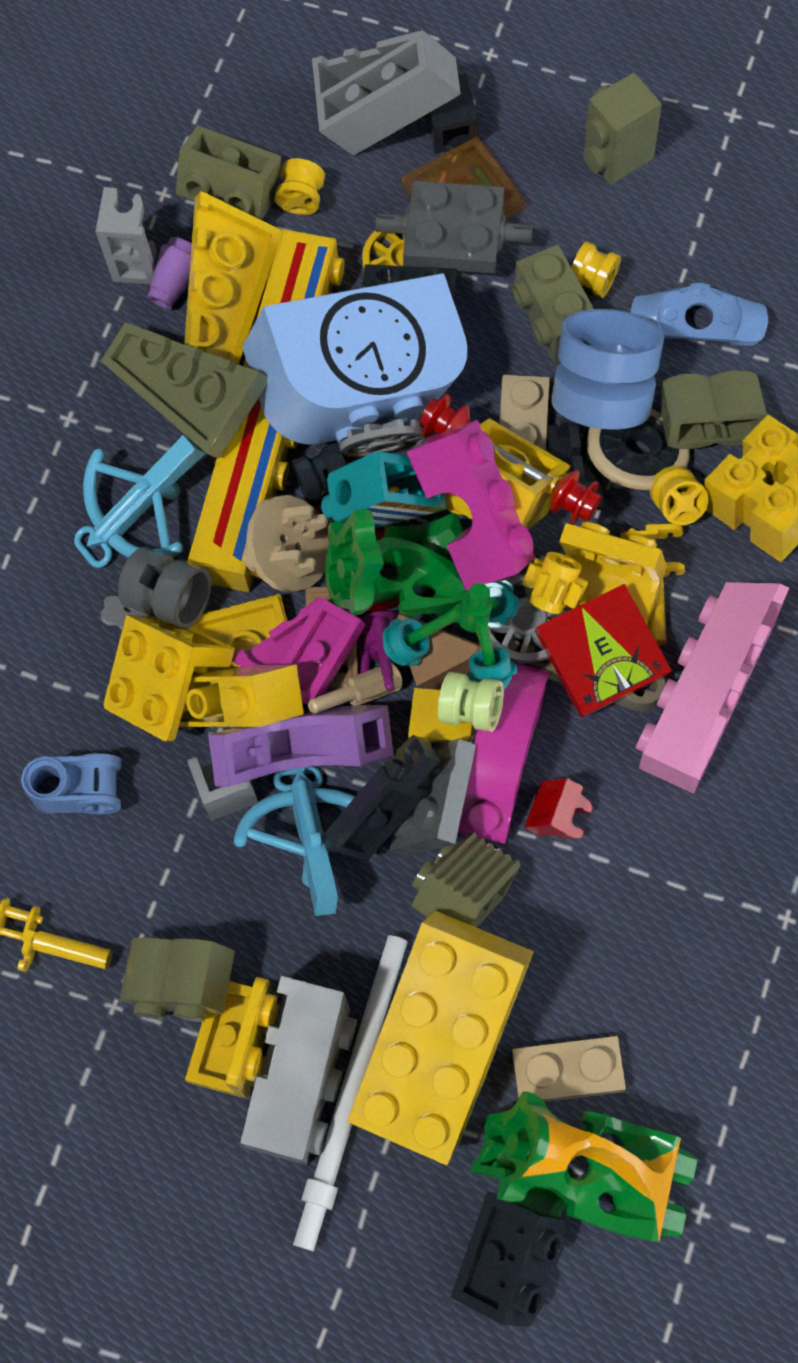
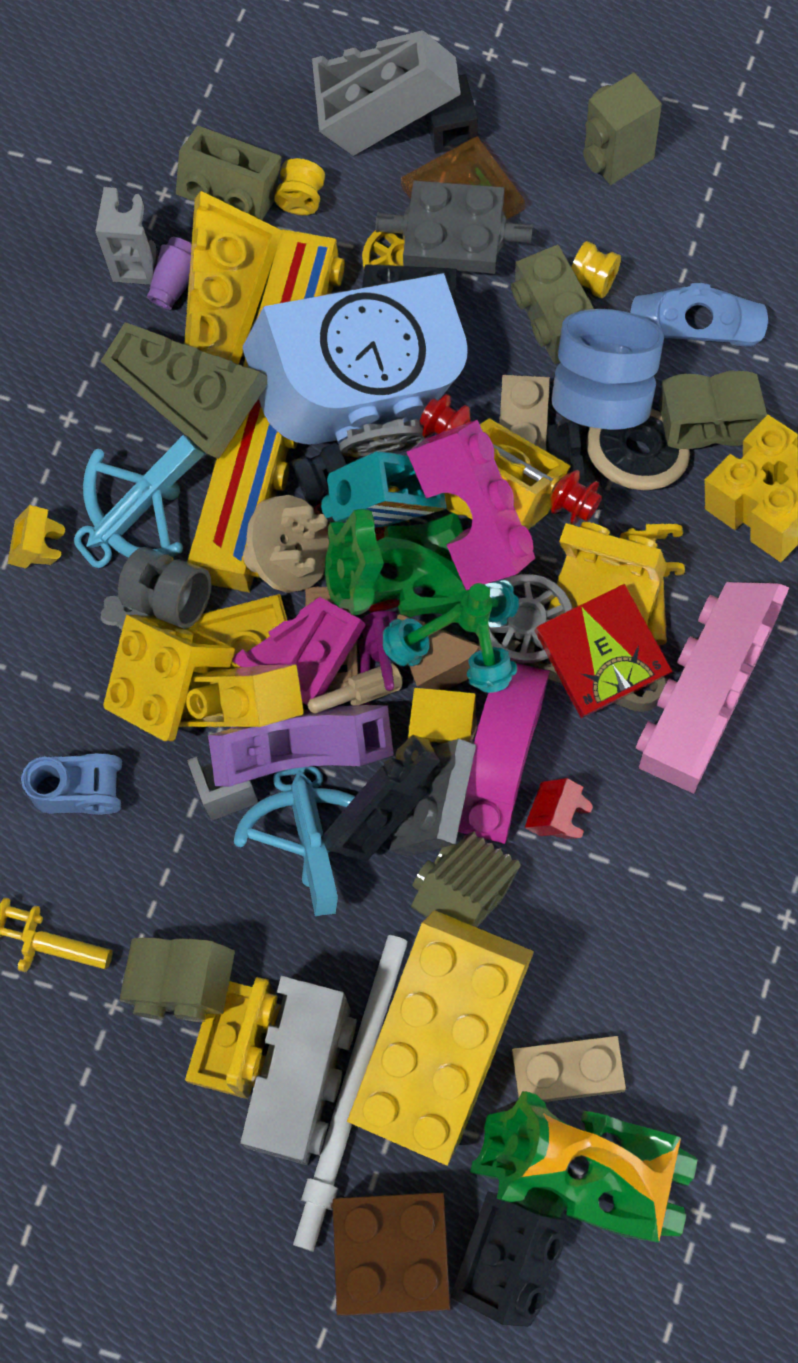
yellowish green wheel [438,672,504,732] -> none
yellow gear [522,552,588,614] -> none
yellow wheel [650,465,709,525] -> none
none -> yellow tile [7,505,65,569]
none -> reddish brown brick [333,1193,451,1317]

